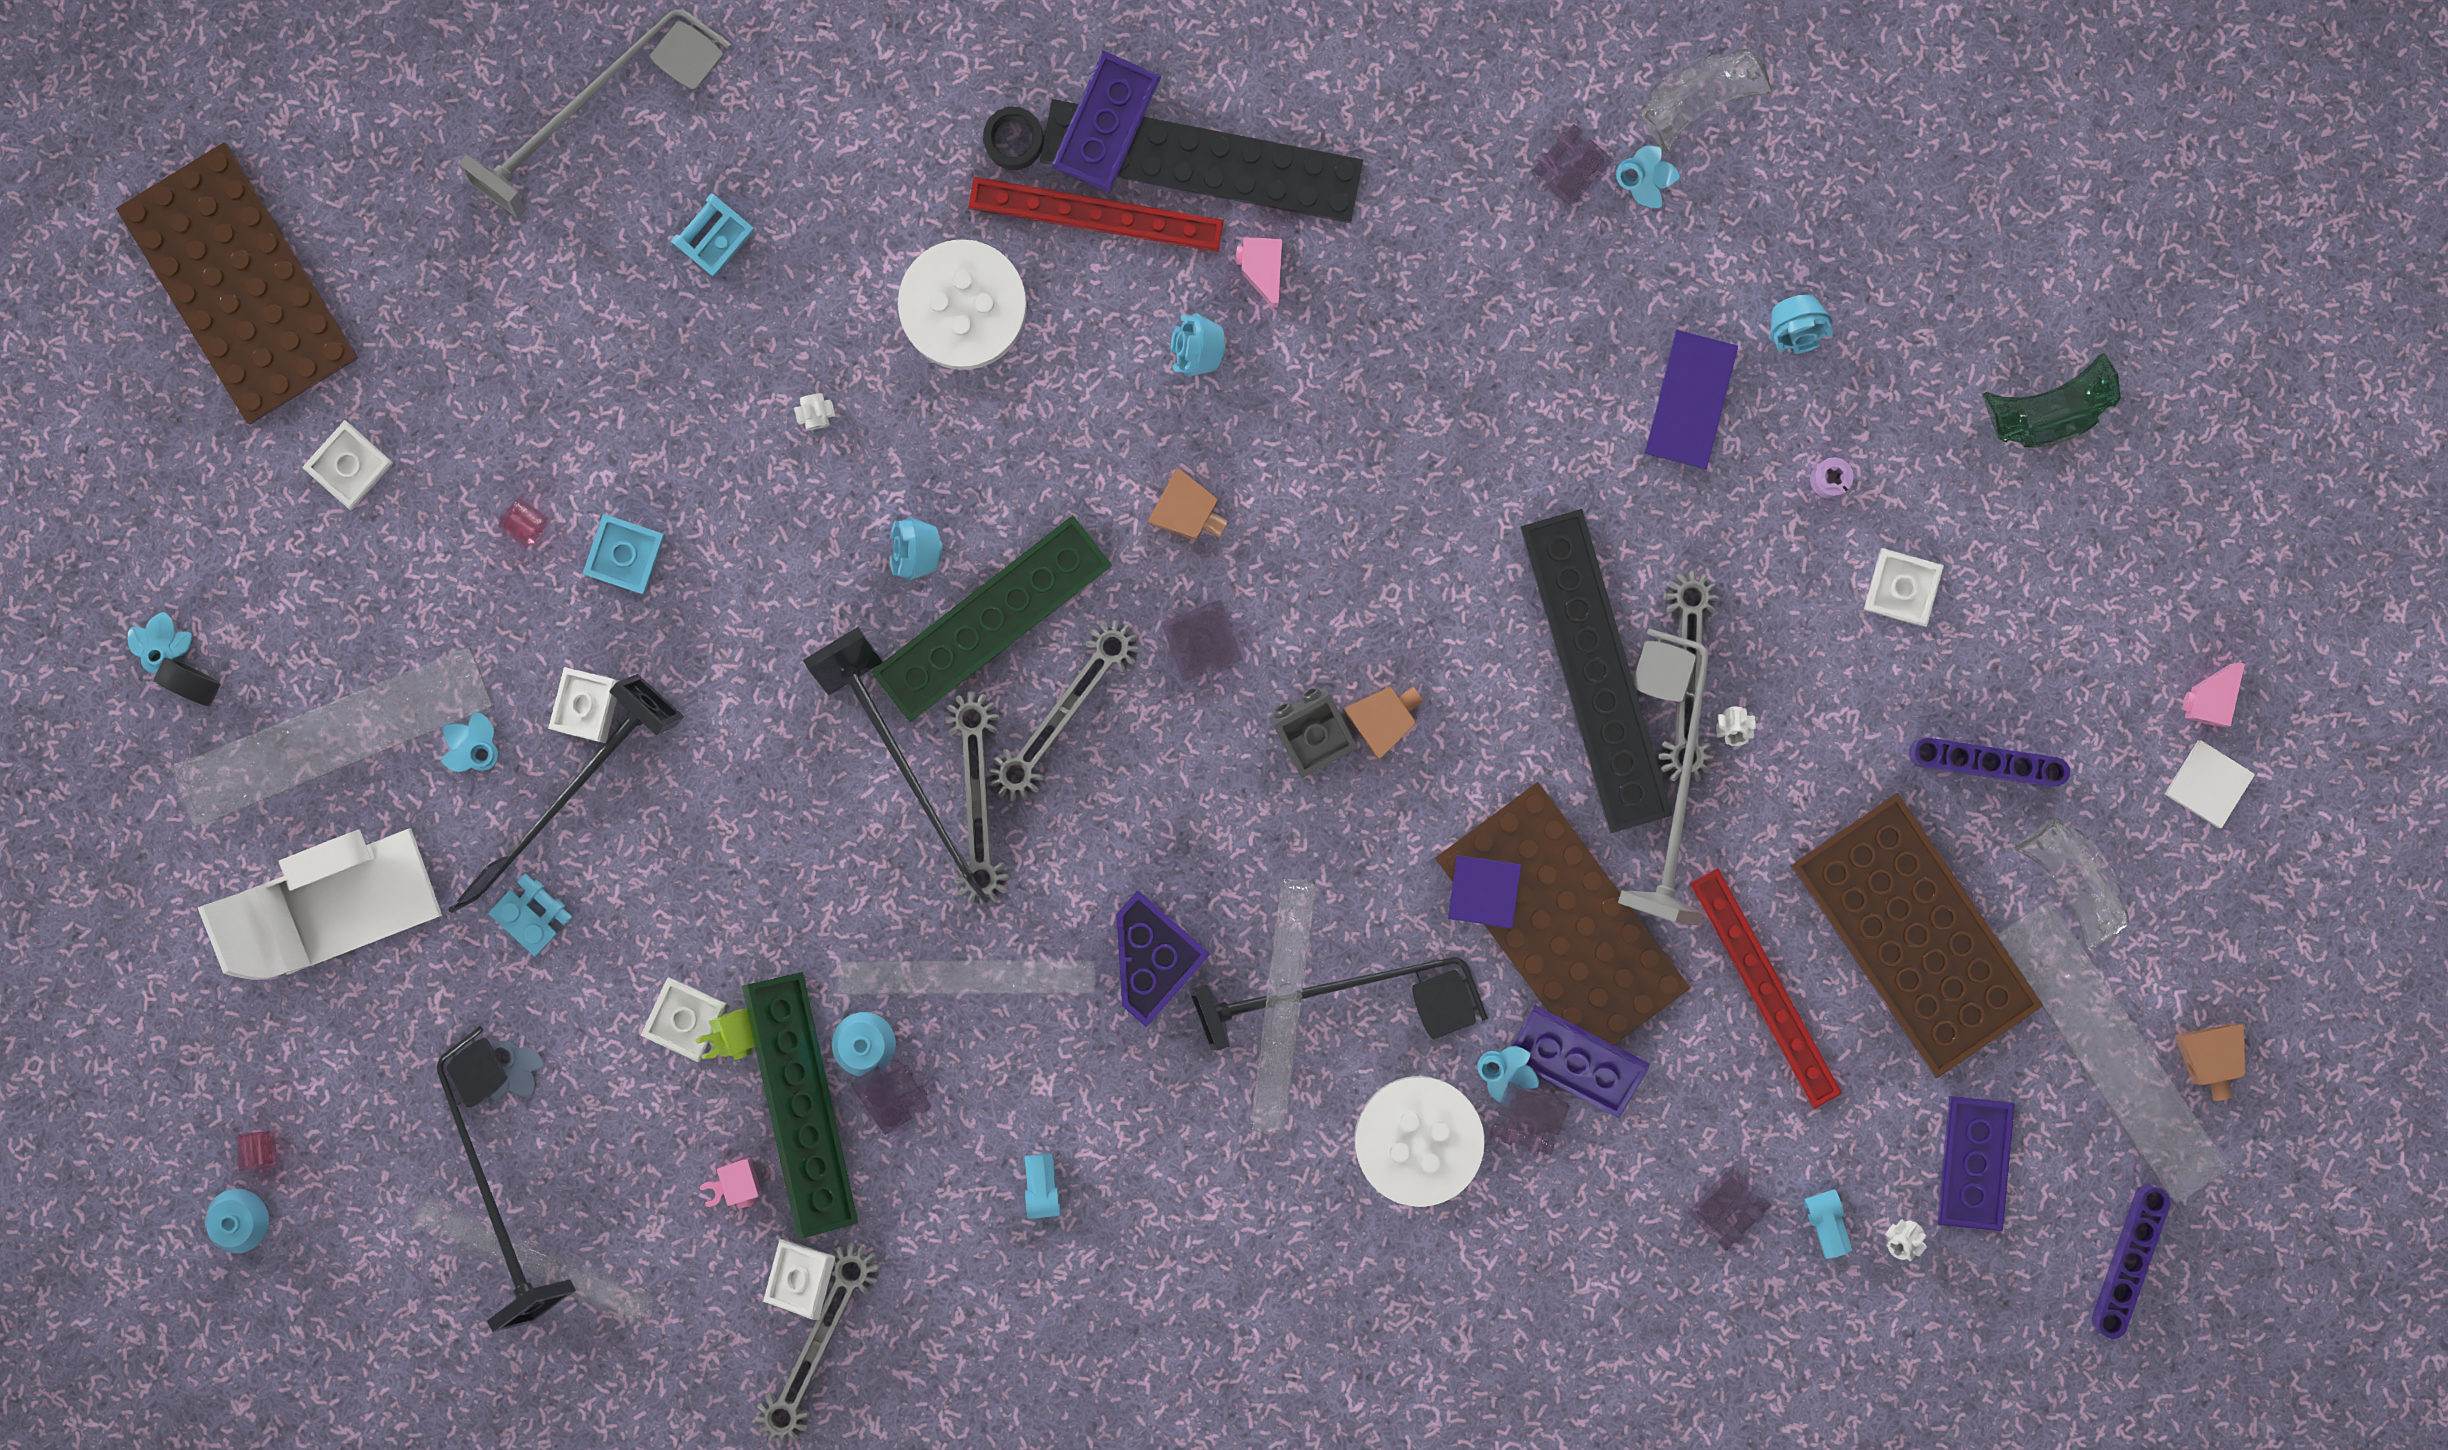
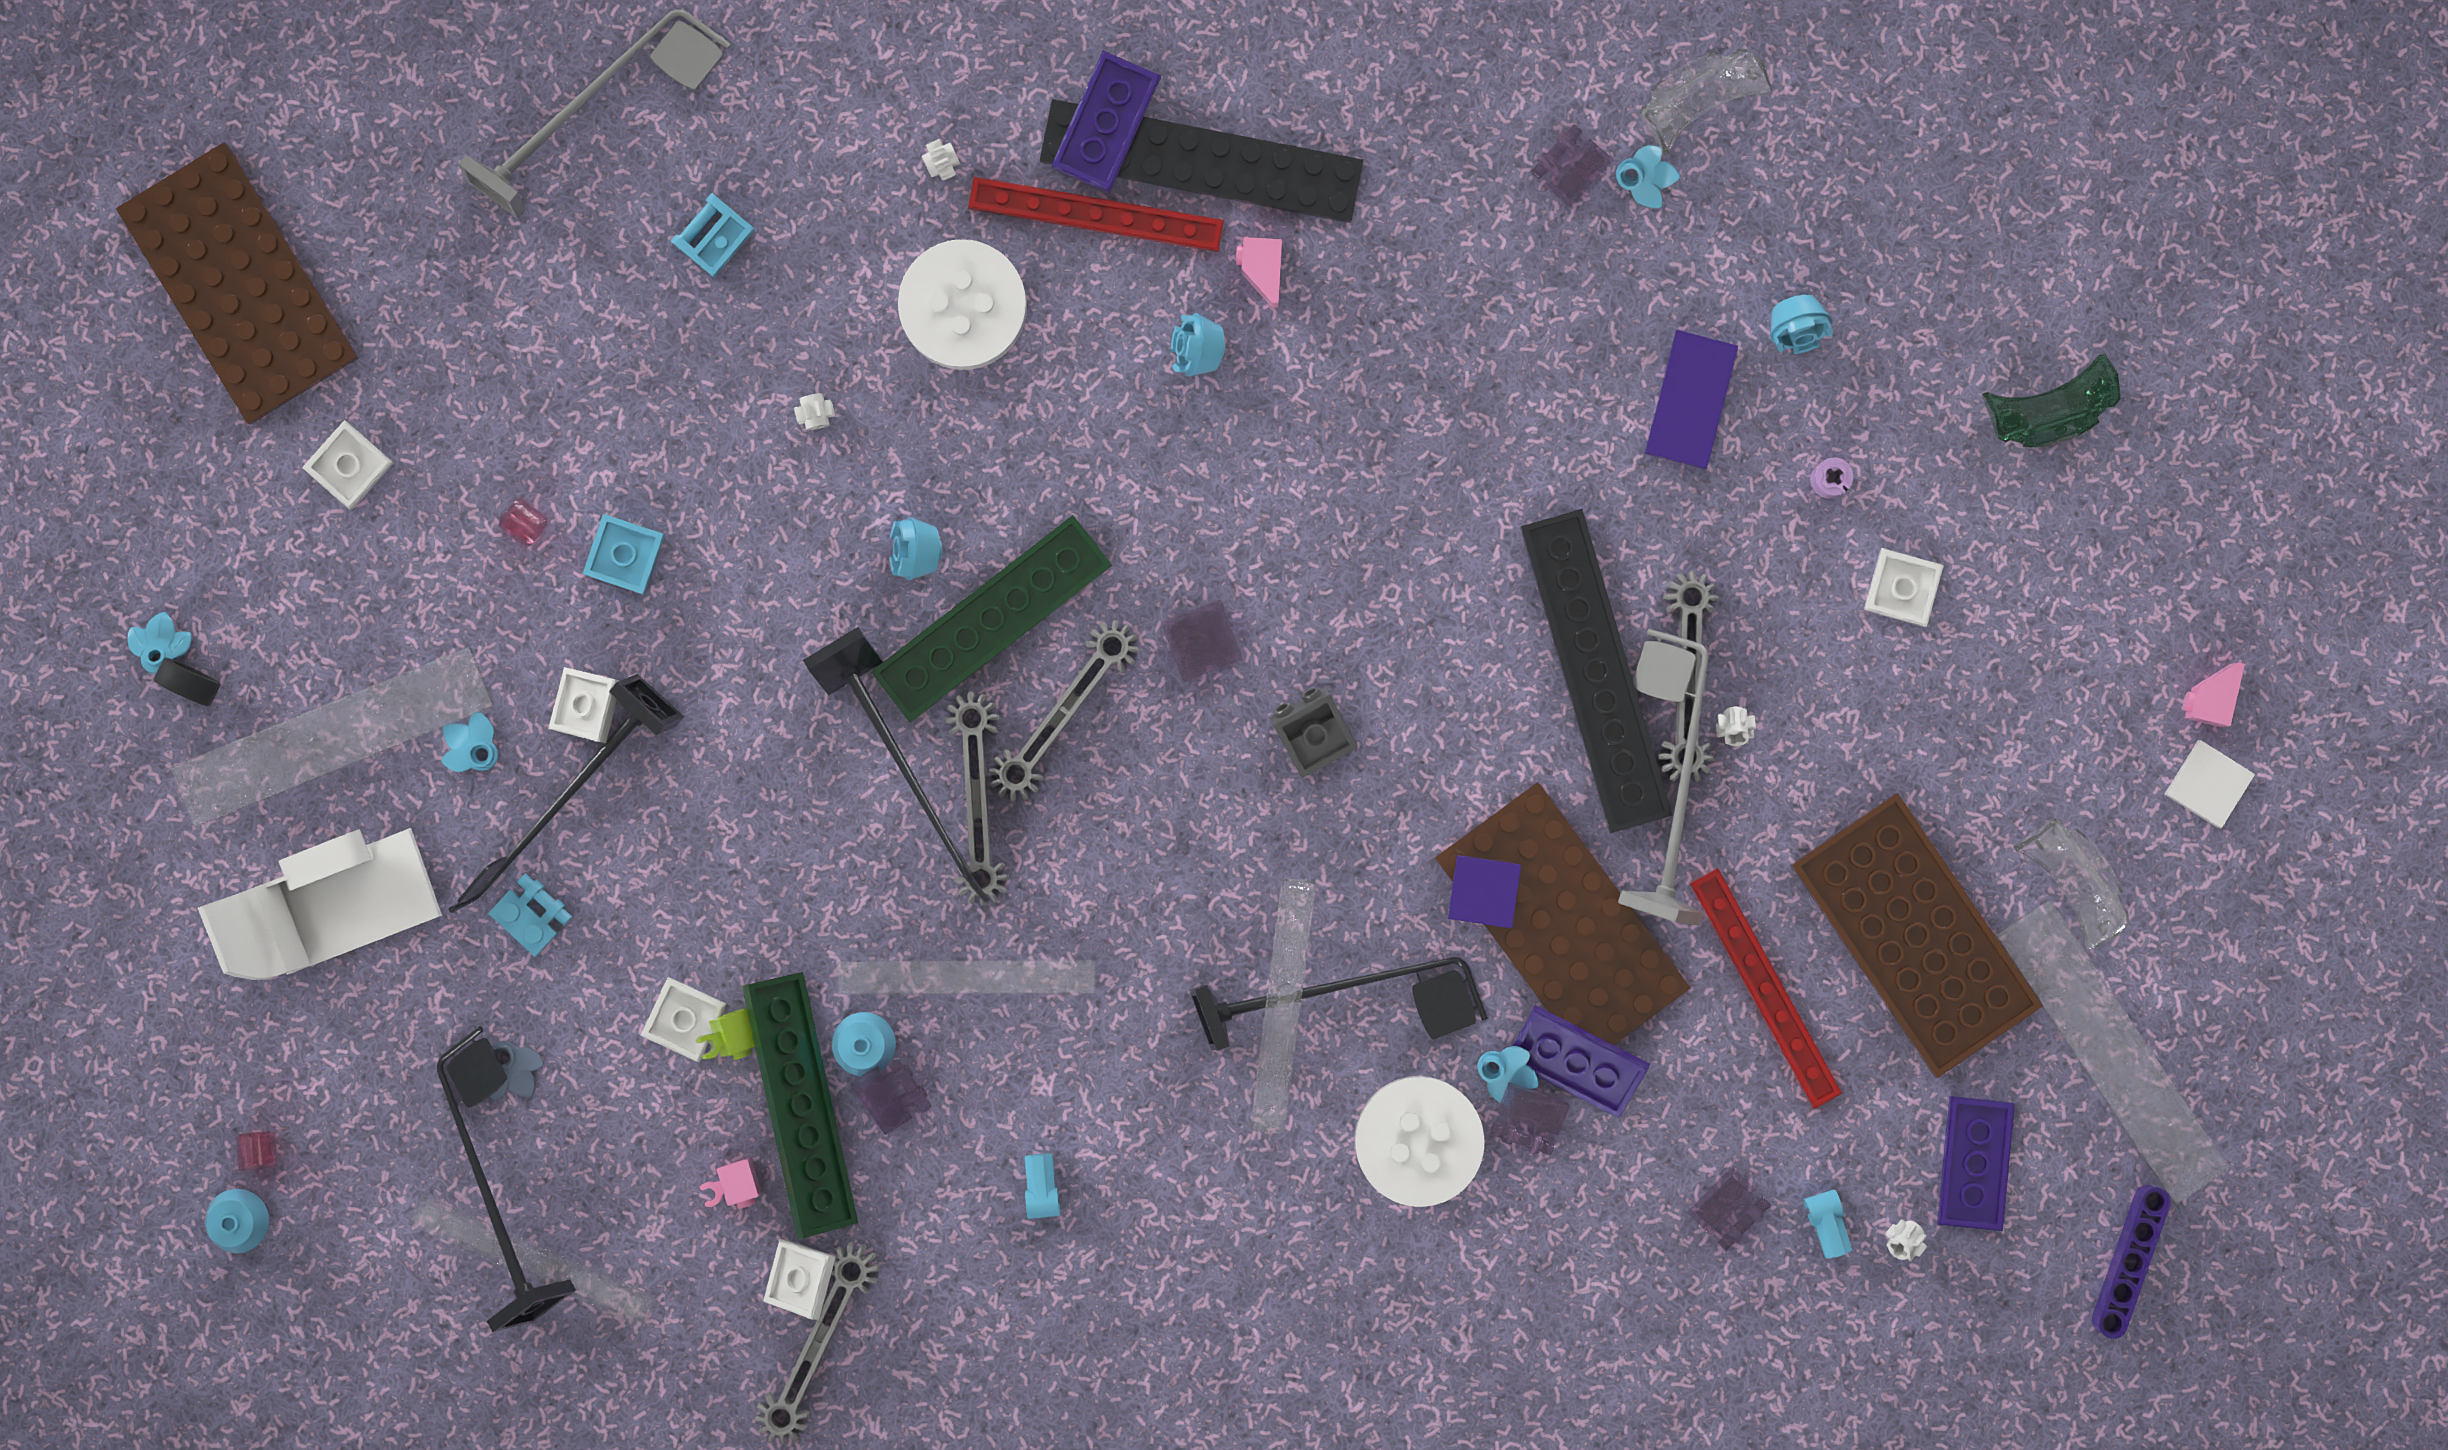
black tyre [983,106,1044,170] -> none
dark purple brick [1116,890,1210,1027] -> none
nougat torso [1148,468,1229,541] -> none
nougat torso [1343,686,1424,760] -> none
dark purple beam [1909,738,2070,787] -> none
nougat torso [2175,1023,2245,1101] -> none
none -> white gear [922,139,960,181]

